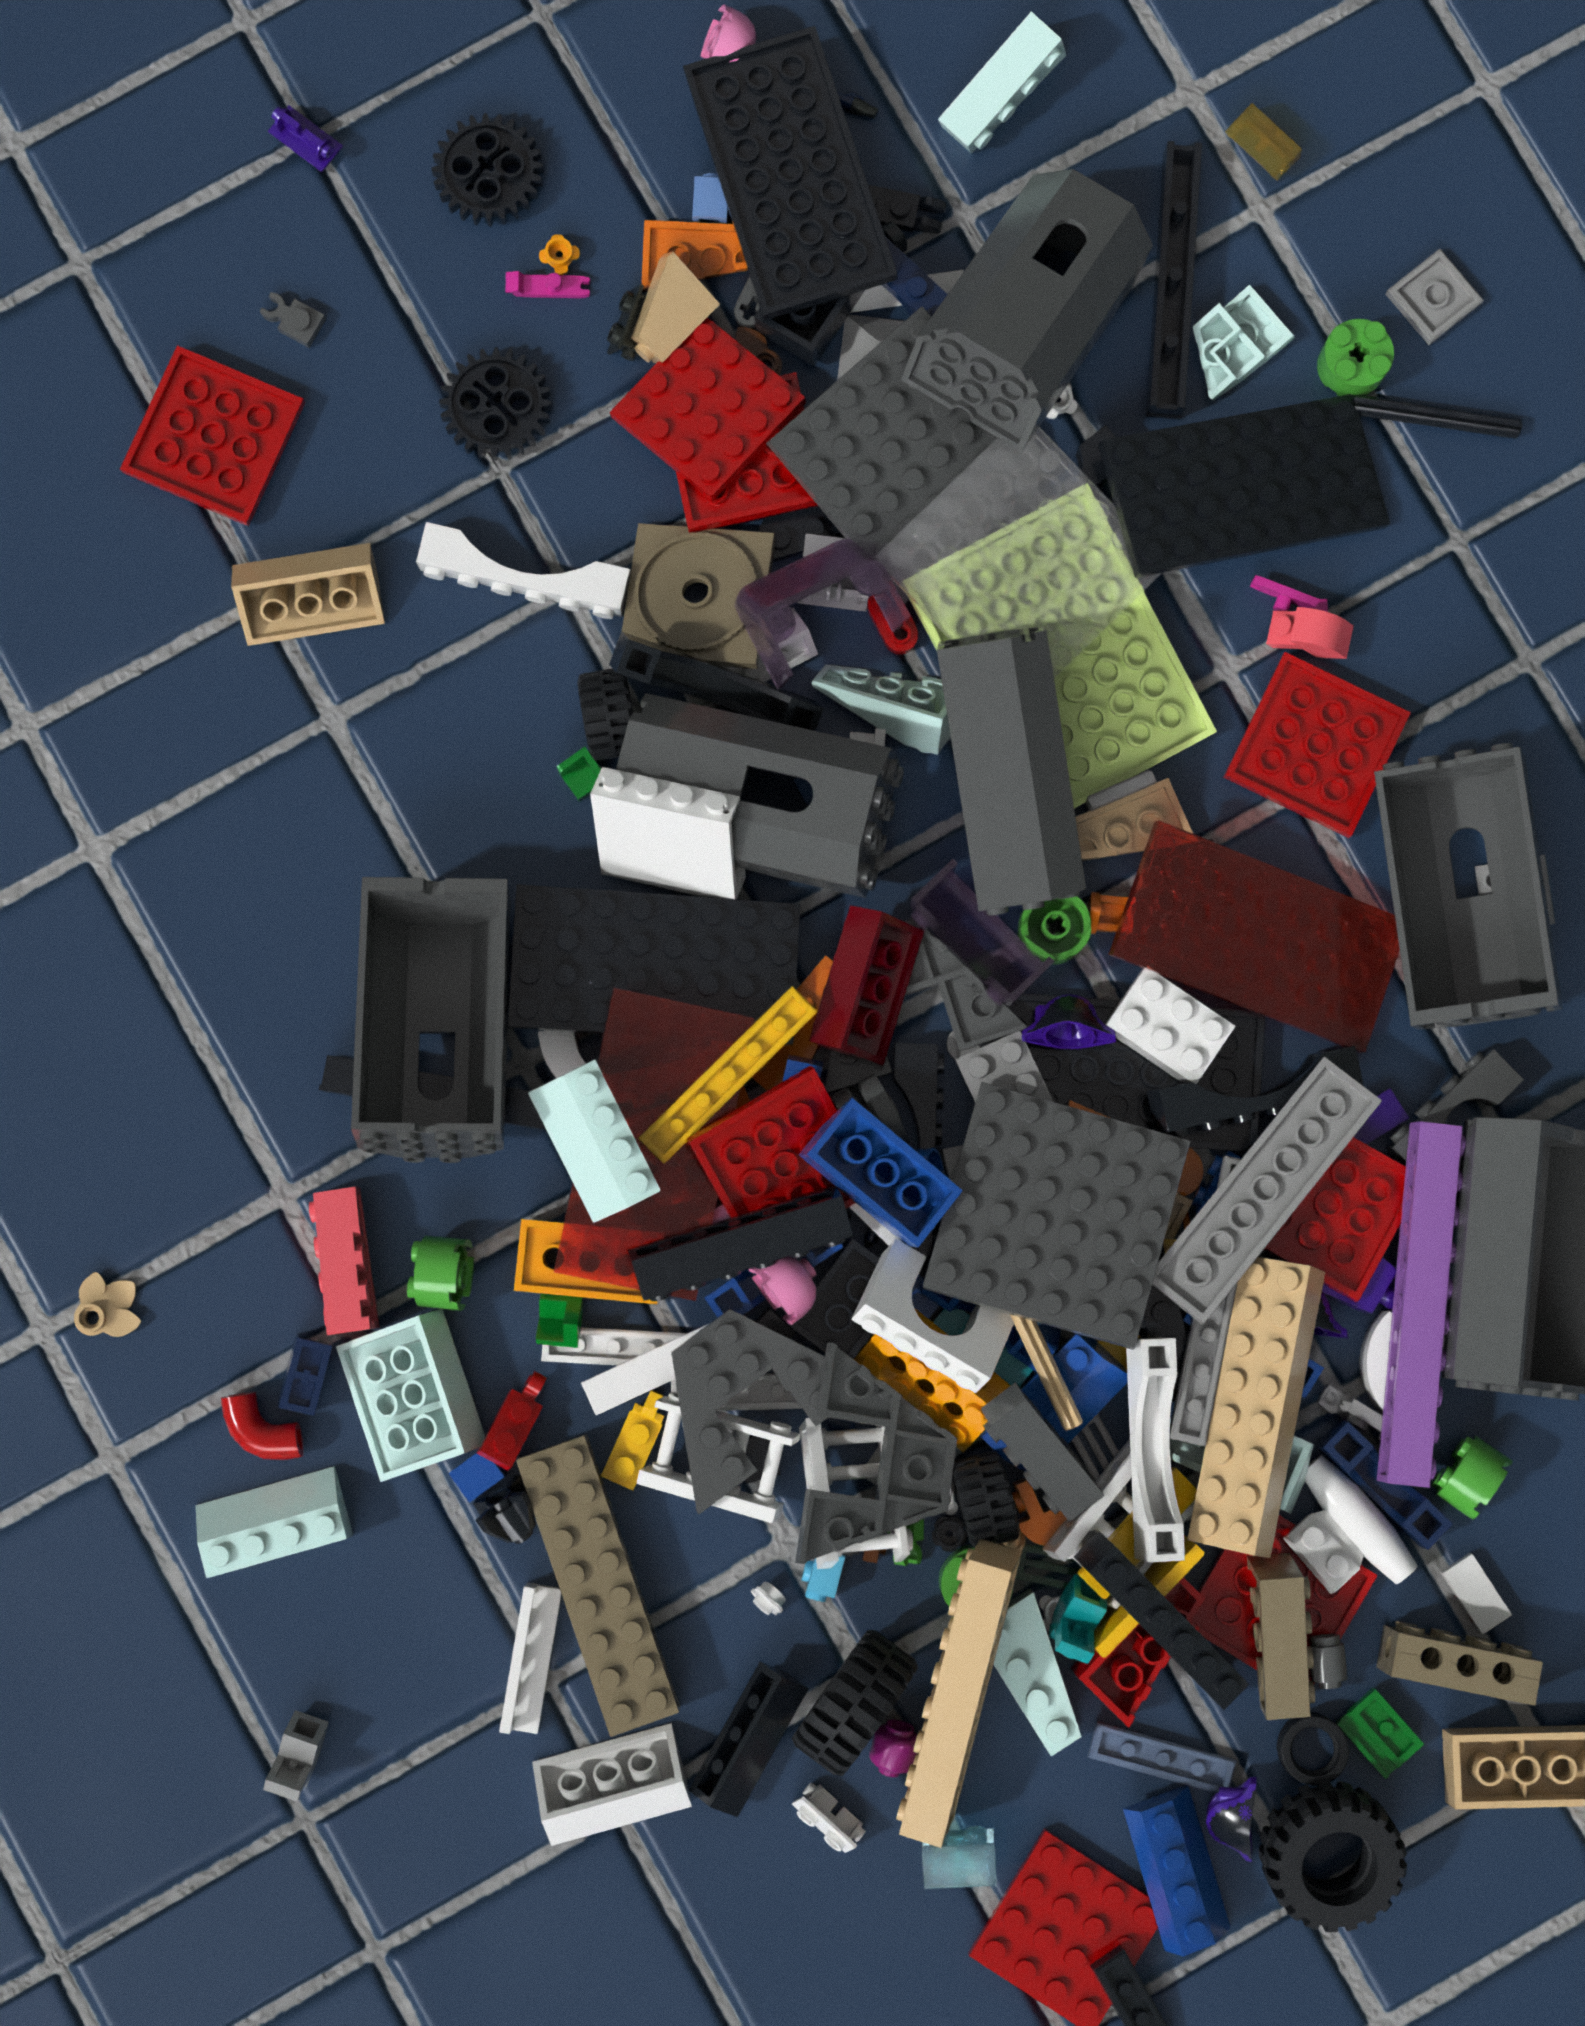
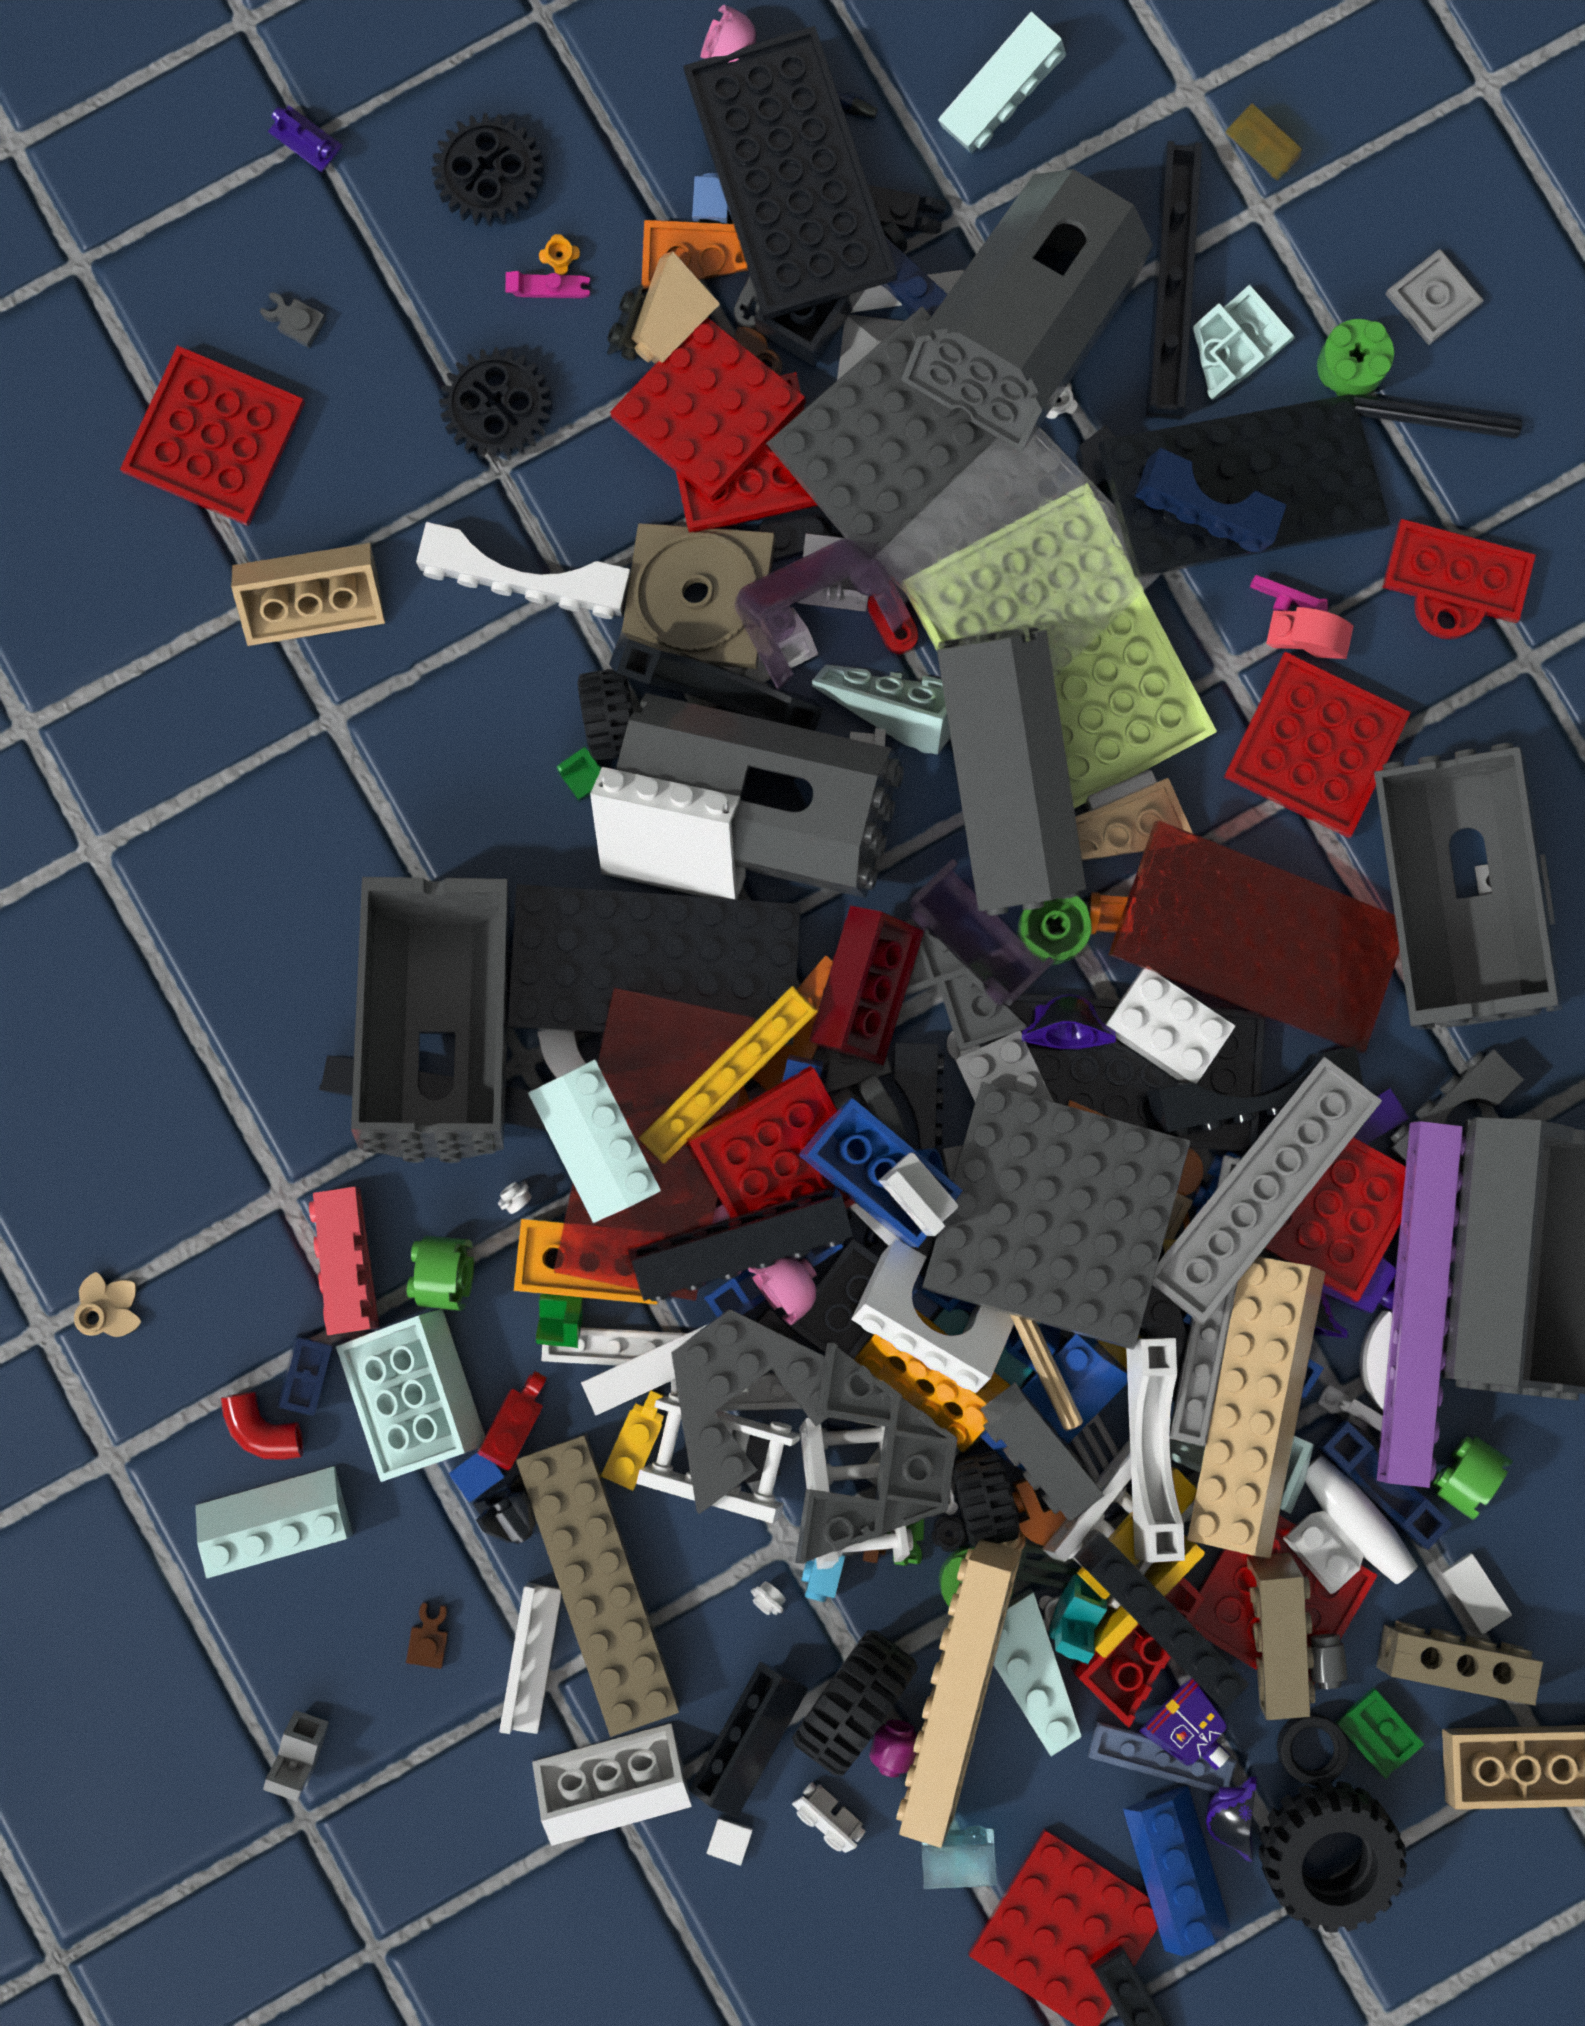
none -> reddish brown plate [406,1601,449,1669]
none -> white plate [498,1181,532,1214]
none -> white tile [707,1817,753,1866]
none -> white panel [879,1153,958,1236]
none -> dark blue arch [1135,448,1286,553]
none -> dark purple torso [1139,1678,1231,1771]
none -> red plate [1382,519,1536,640]

